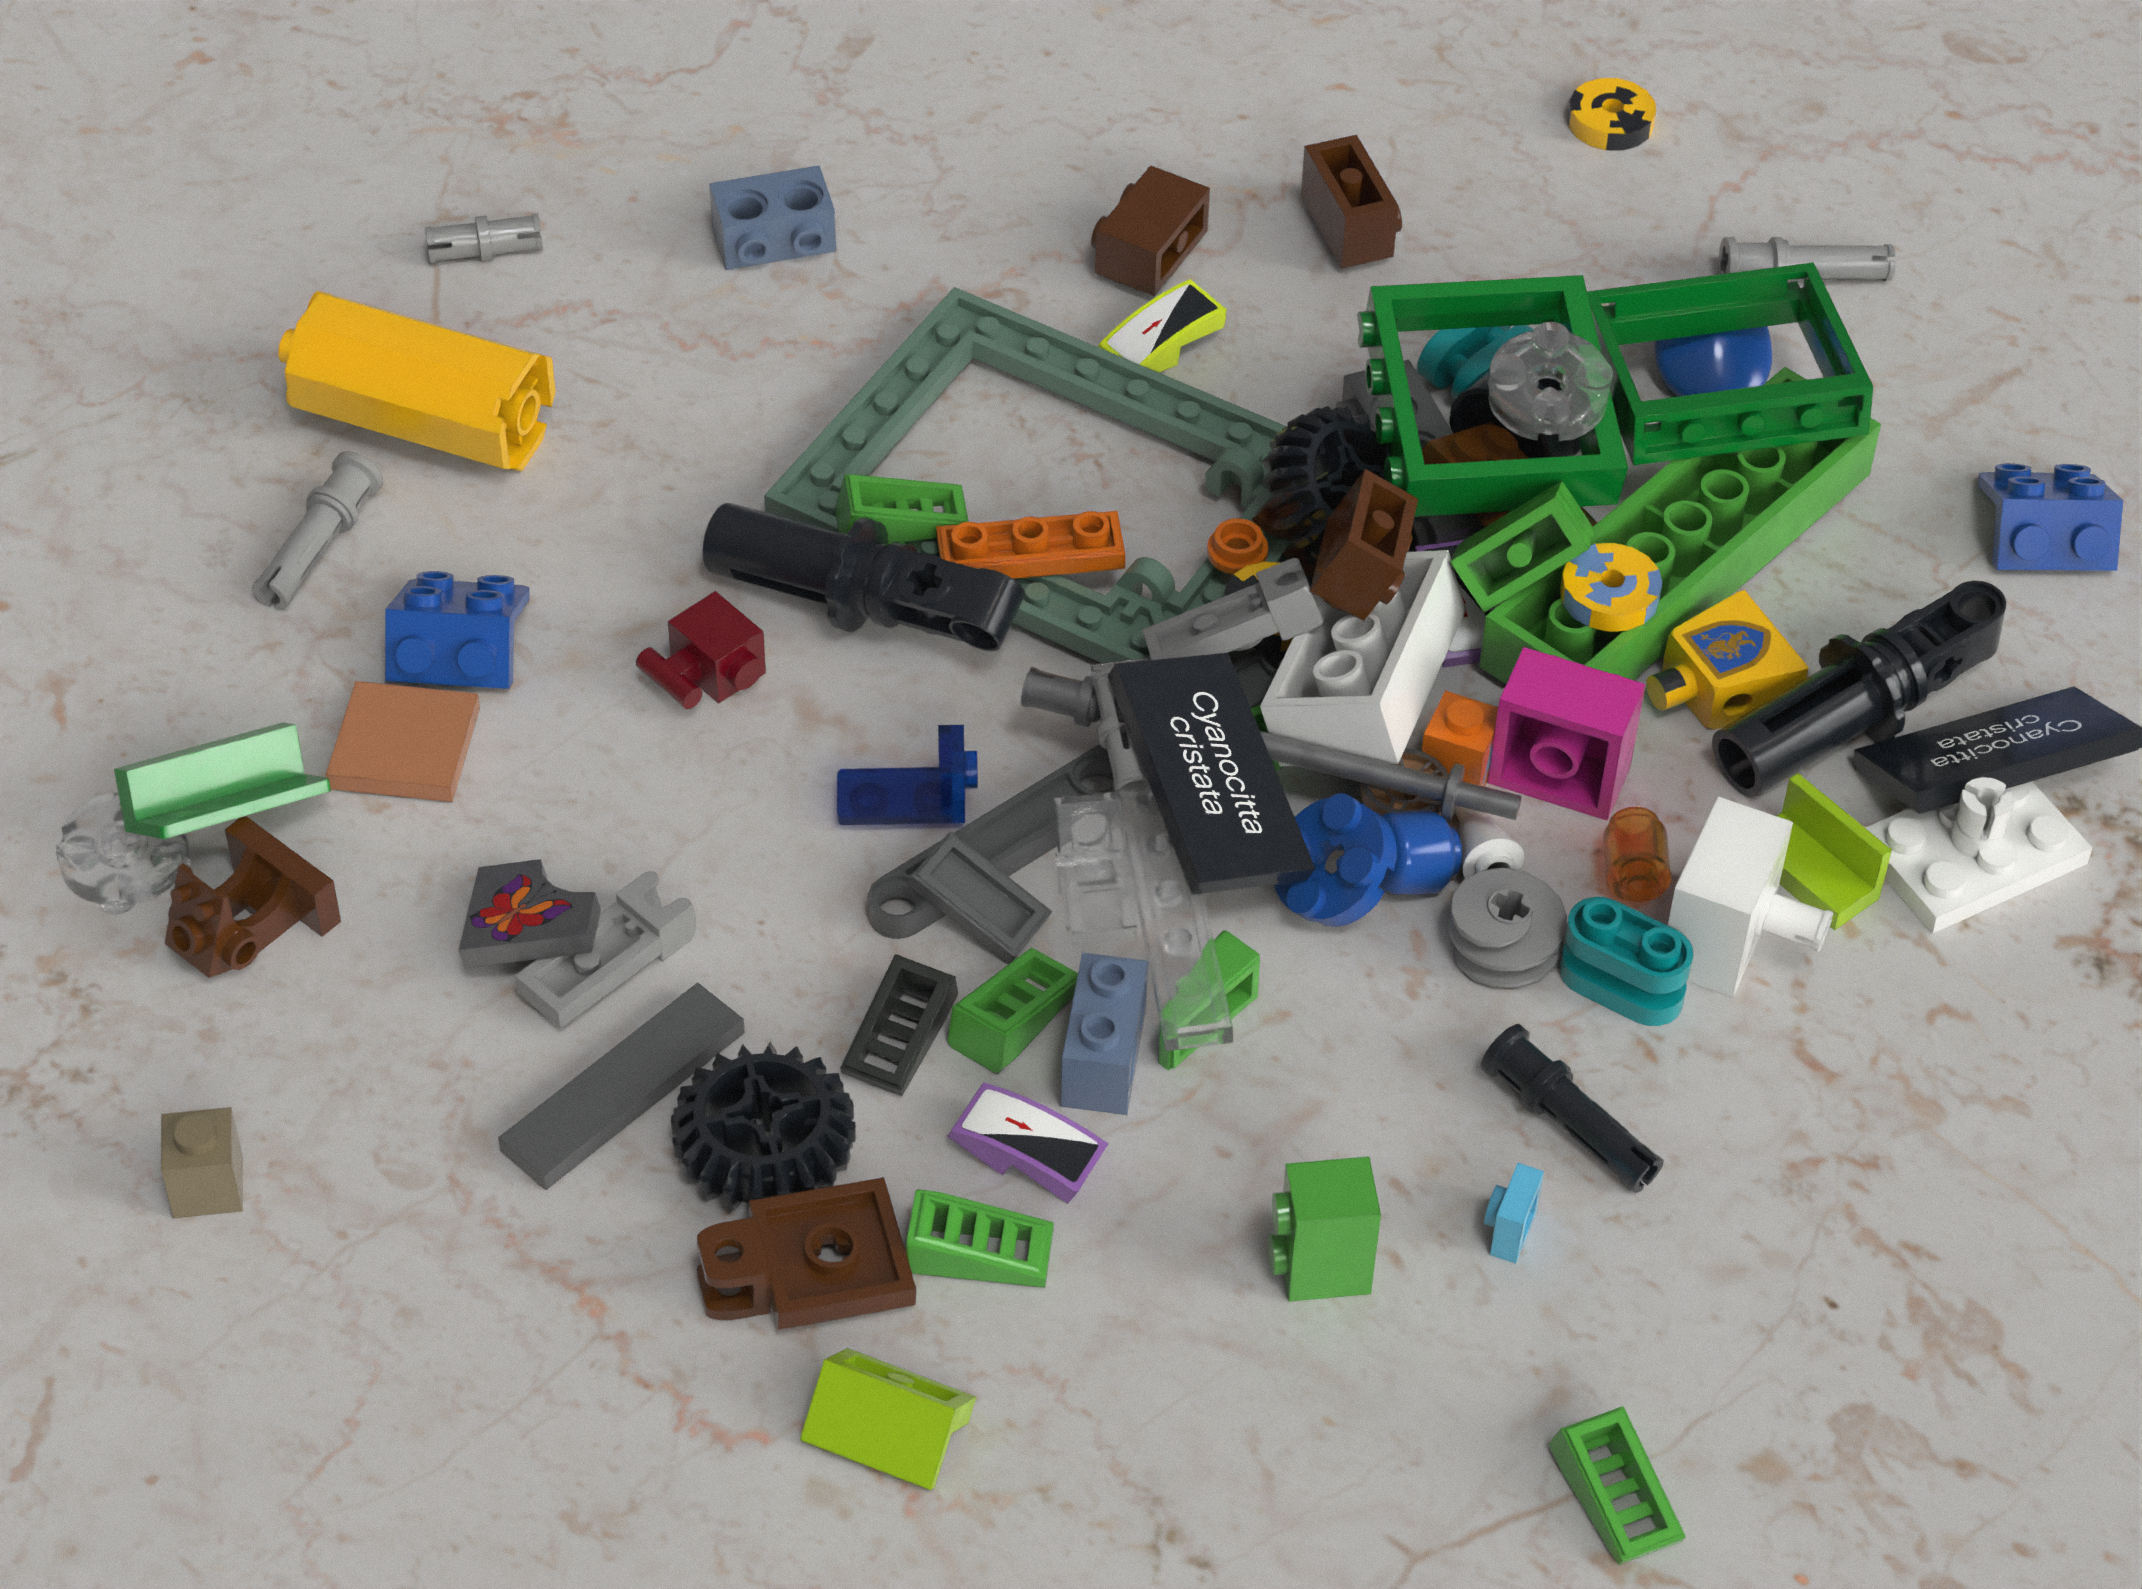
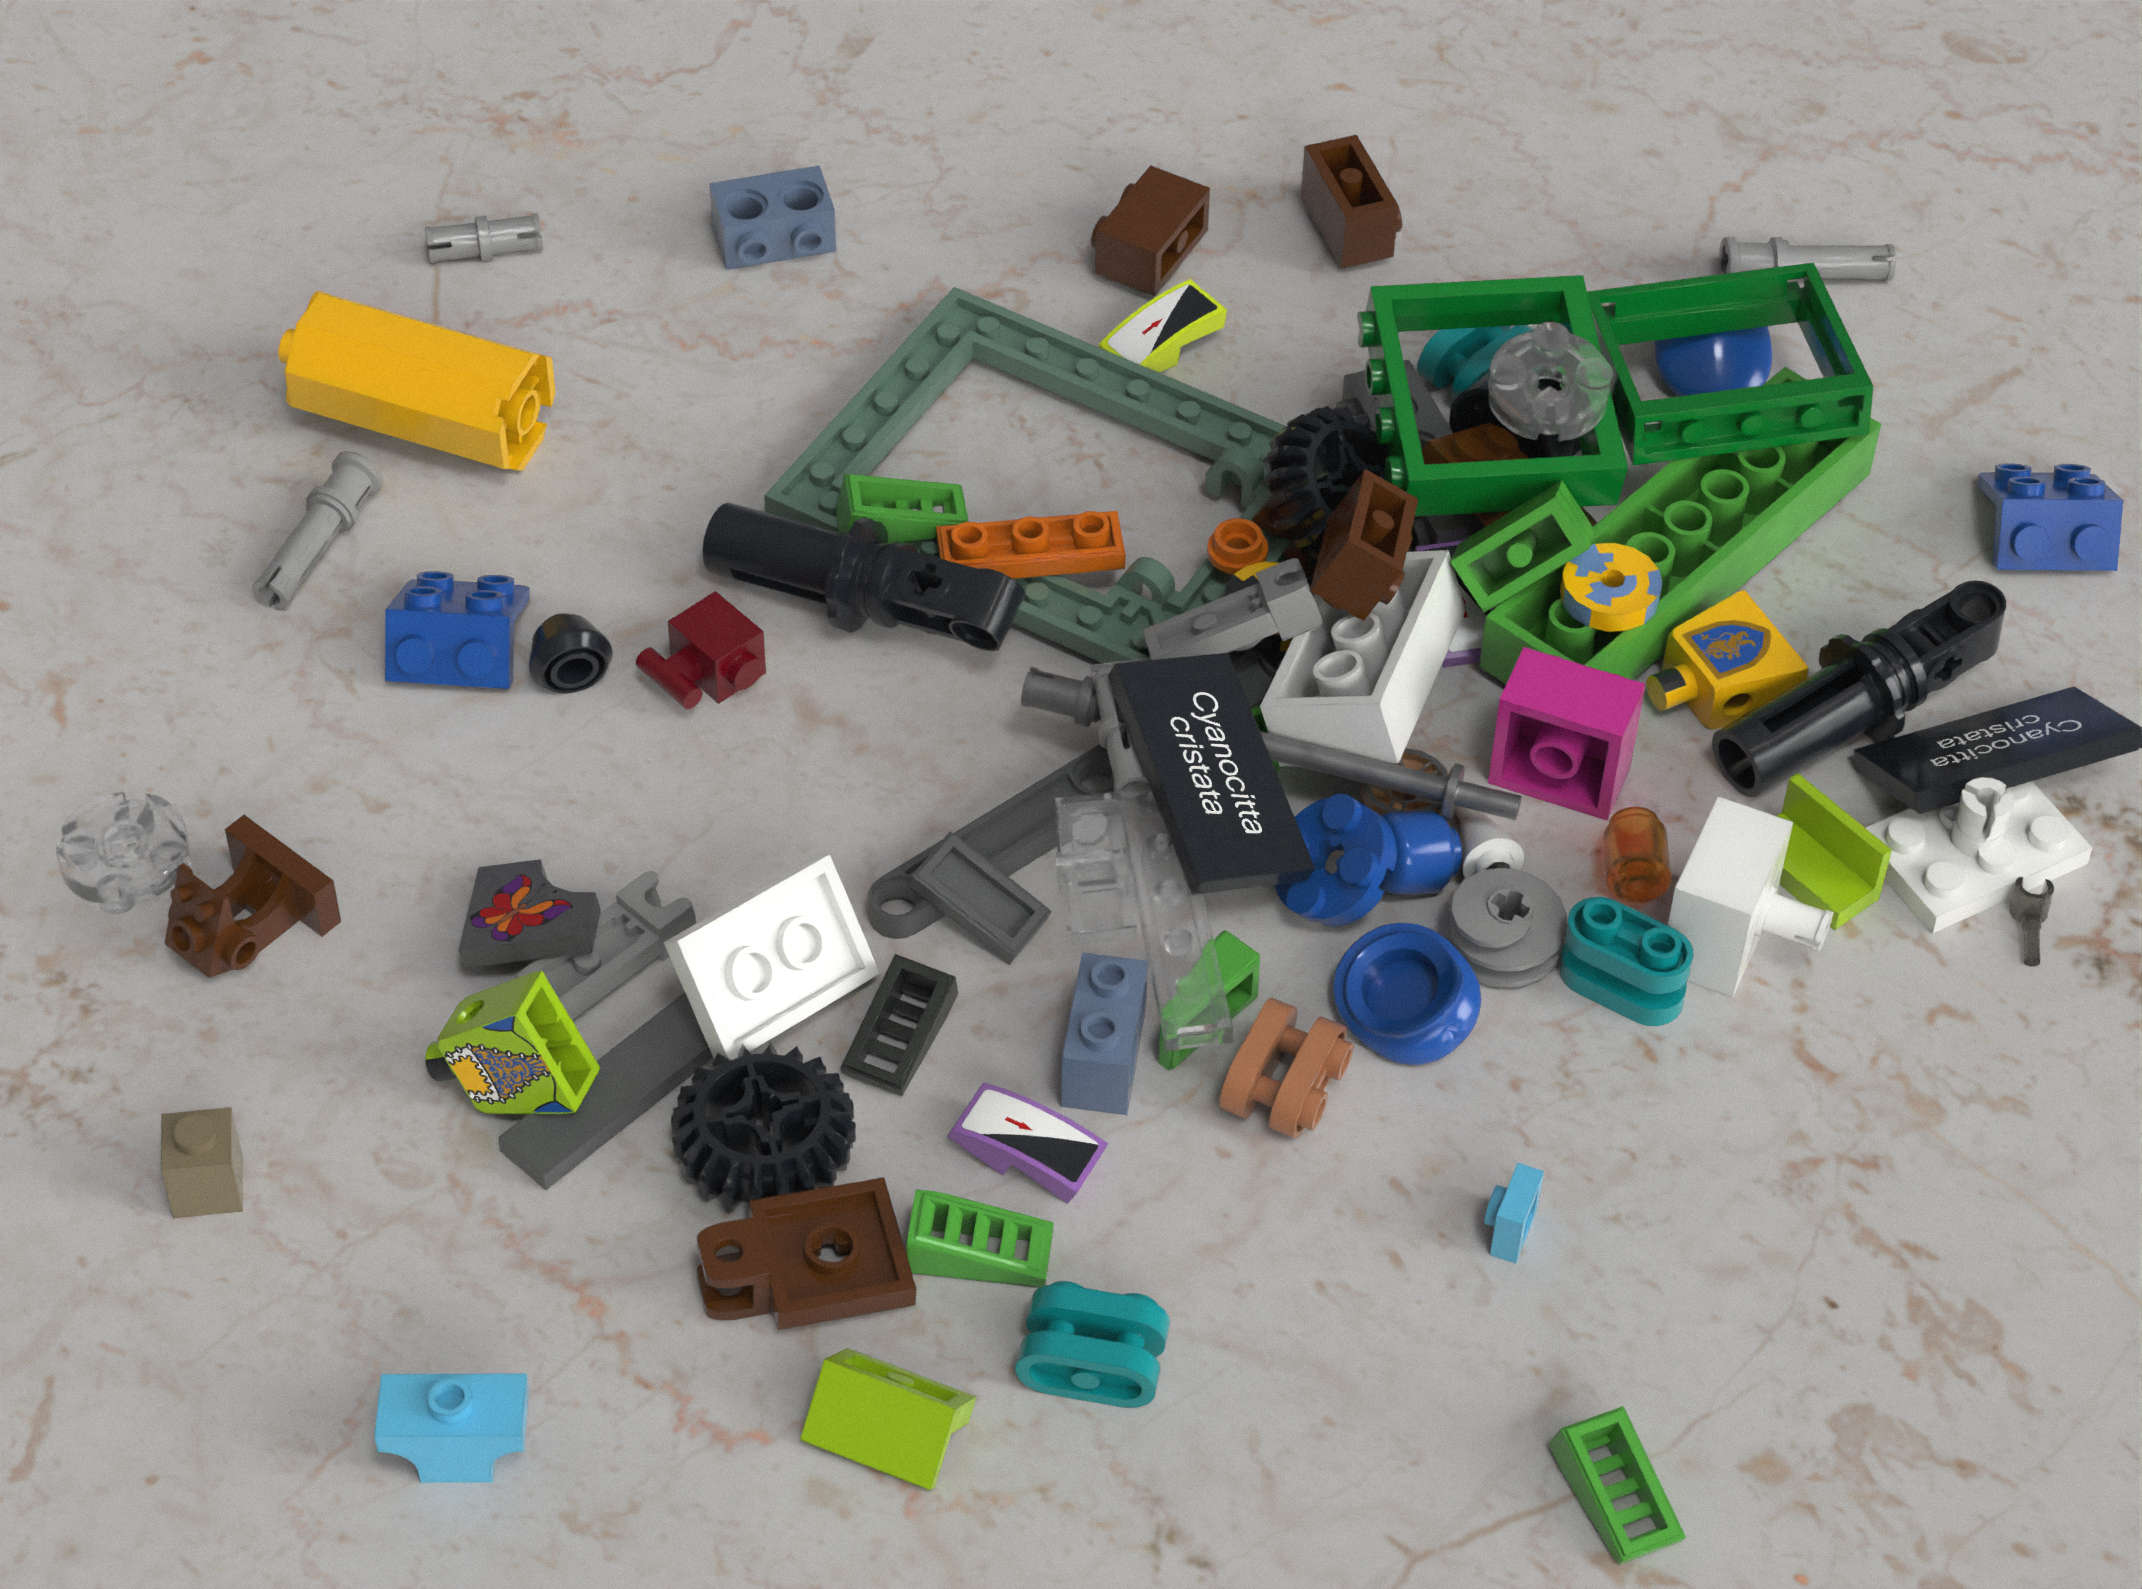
panel [114,722,331,839] -> none
nougat tile [325,681,480,802] -> none
clear blue bracket [837,725,978,825] -> none
bright green slope [948,947,1078,1073] -> none
bright green brick [1268,1156,1381,1302] -> none
orange brick [1422,690,1498,787] -> none
black pin [1481,1024,1664,1193] -> none
yellow piece [1567,78,1656,151] -> none
none -> medium azure brick [374,1373,529,1483]
none -> lime torso [425,970,601,1114]
none -> black cone [529,613,613,694]
none -> white plate [663,855,880,1060]
none -> teal brick [1015,1281,1170,1408]
none -> nougat brick [1219,997,1354,1139]
none -> blue piece [1333,923,1481,1065]
none -> clear smoke hand [2009,876,2054,967]

